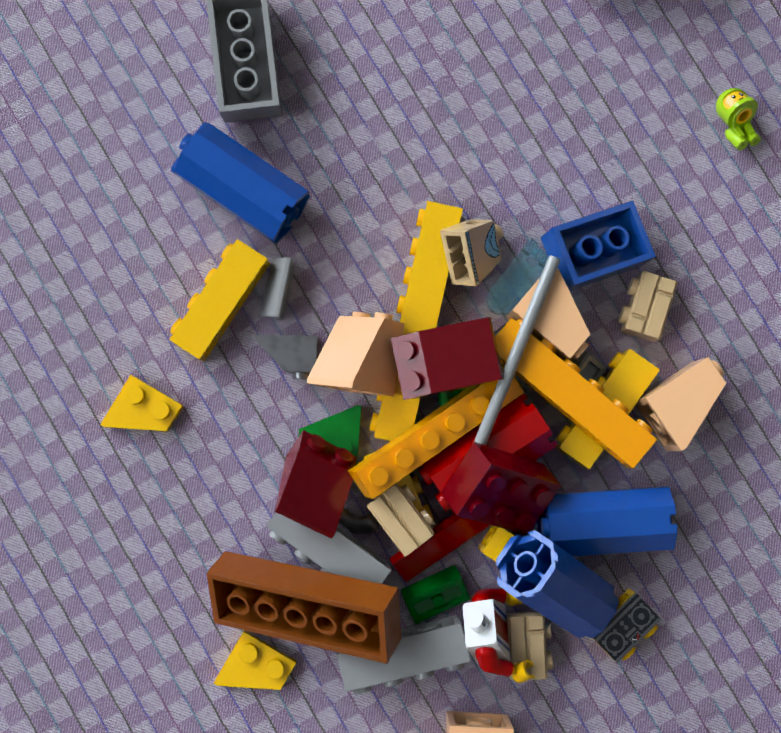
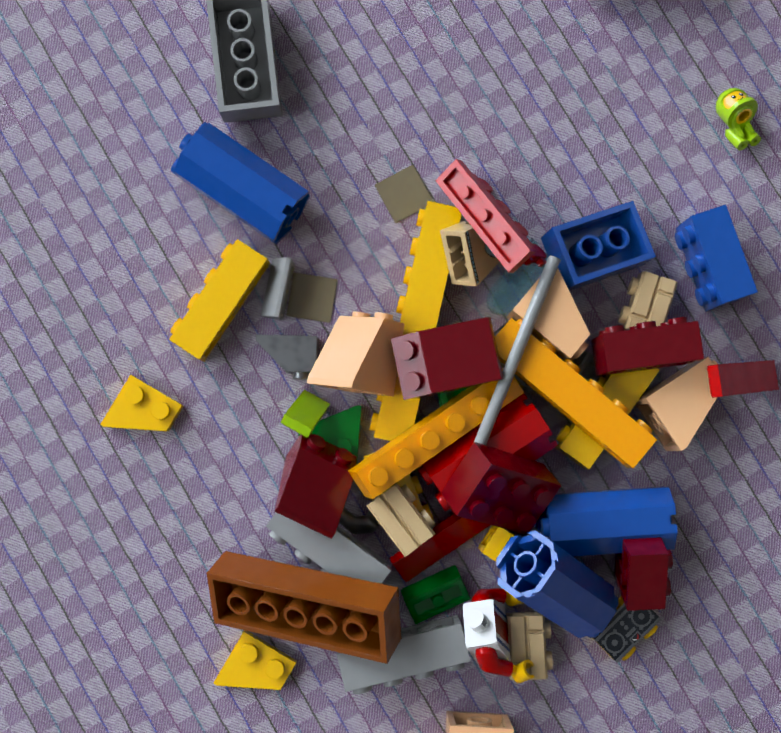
none -> lime tile [281,389,330,438]
none -> dark tan sticker [286,272,337,323]
none -> dark tan sticker [375,165,434,223]
none -> fence [435,159,547,273]
none -> dark red brick [591,317,704,376]
none -> dark red brick [614,537,673,611]
none -> blue brick [675,204,758,312]
none -> red tile [707,360,779,398]

